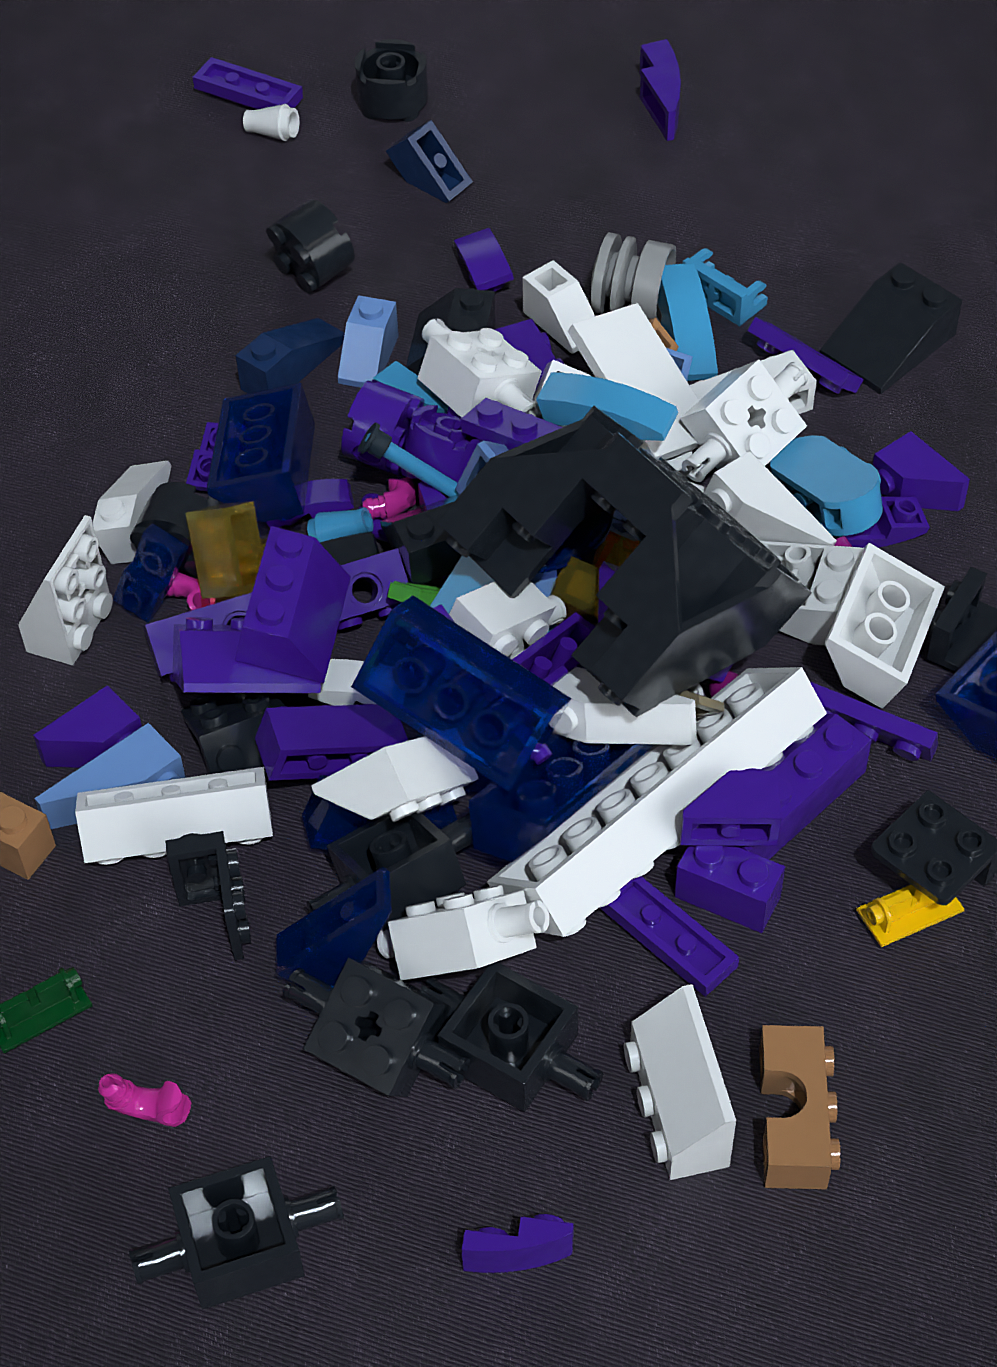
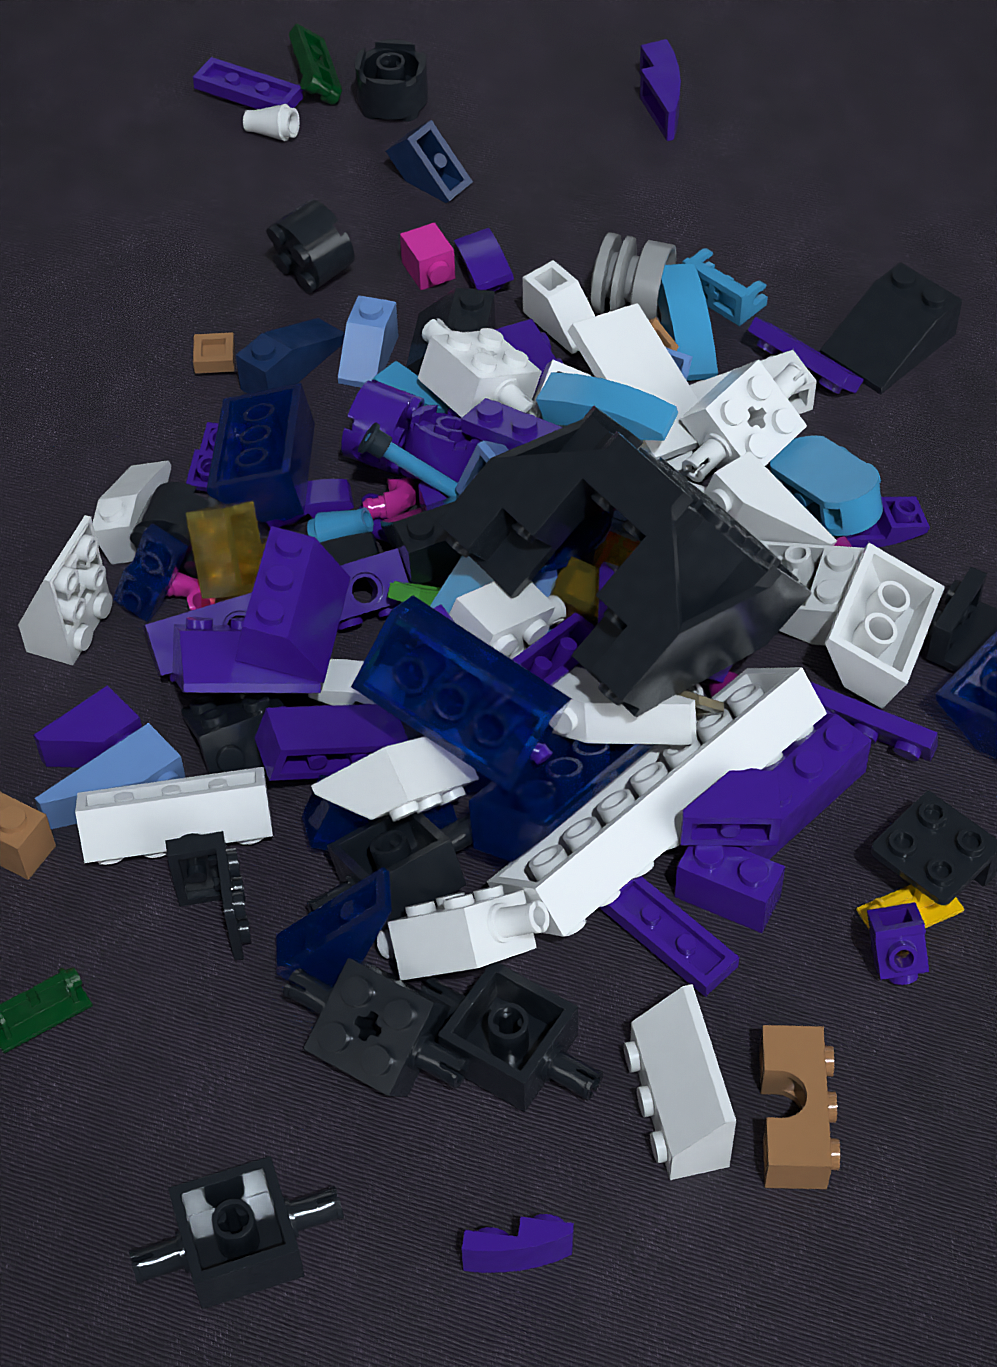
dark pink piece [98,1073,191,1127] -> none
dark purple slope [873,431,970,511] -> none
none -> medium nougat plate [193,332,235,374]
none -> dark green plate [288,23,342,105]
none -> dark pink brick [400,222,455,290]
none -> dark purple brick [867,902,929,985]

